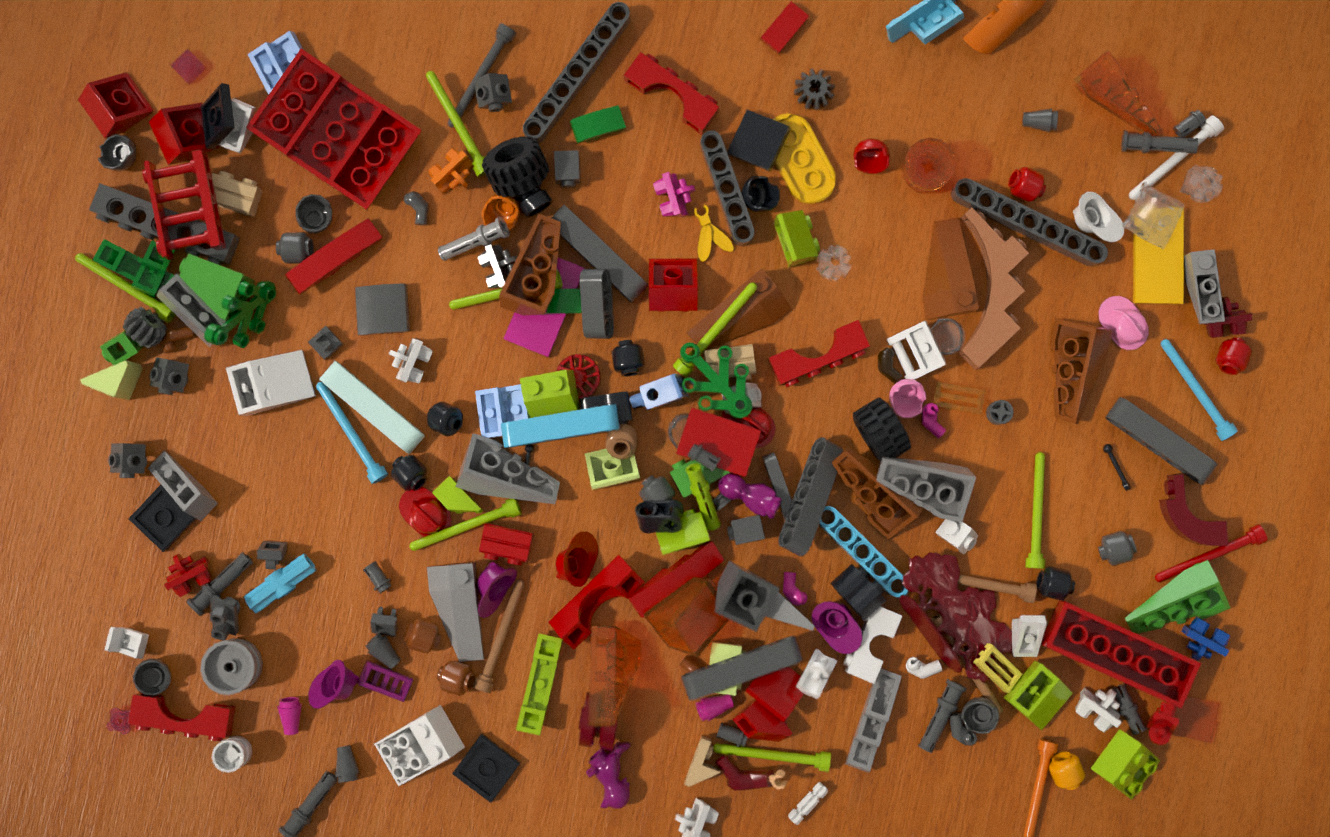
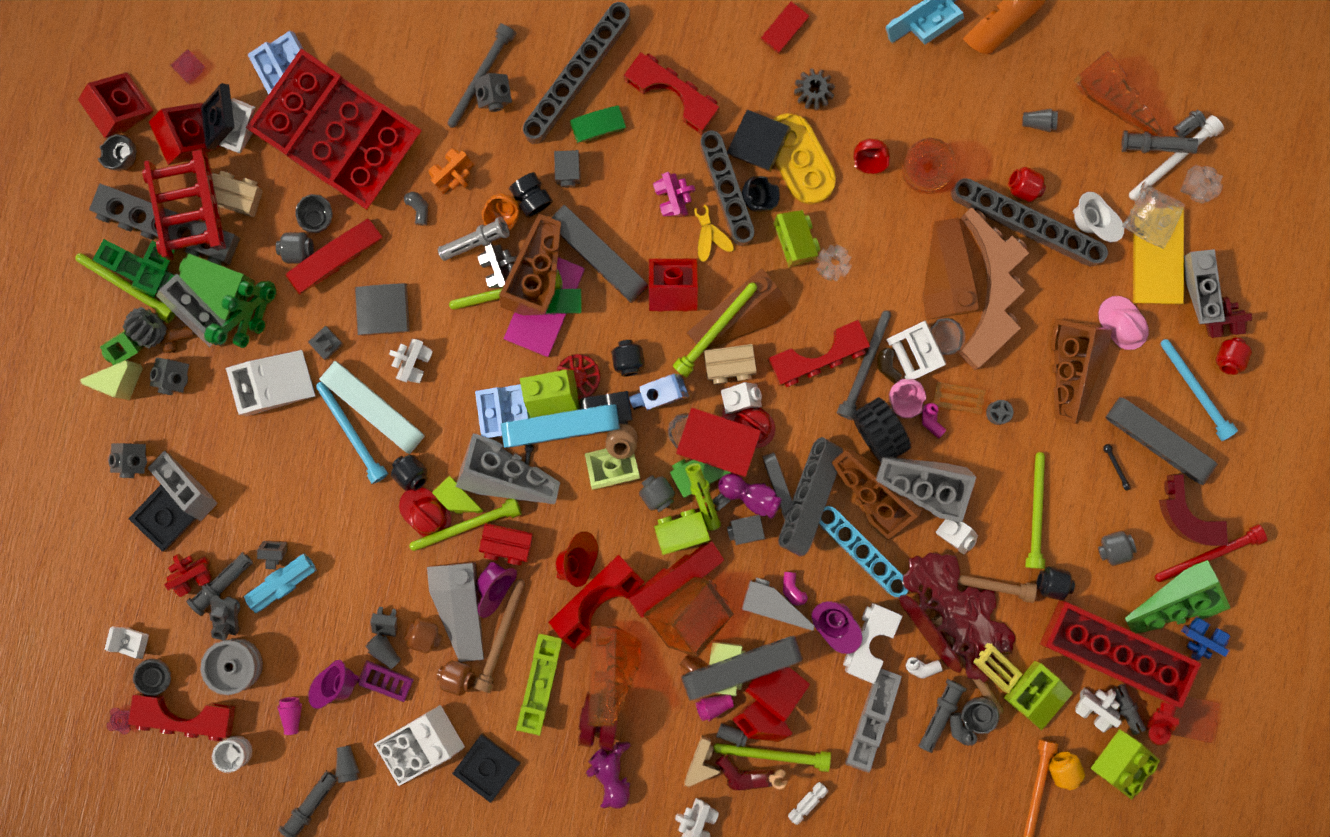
dark grey pin [363,561,392,594] -> none
lime piece [426,71,485,177] -> none
black head [427,401,463,436] -> none
black tyre [482,136,549,197] -> none
dark grey beam [580,269,614,339] -> none
black piece [635,500,684,534] -> none
green plant [680,342,752,418] -> none
dark grey pin [687,444,720,472] -> none
dark grey slope [715,560,780,632] -> none
white hips [796,649,837,699] -> none
black brick [830,564,886,620] -> none
white slope [1012,615,1047,657] -> none
none -> dark grey piece [836,310,891,421]

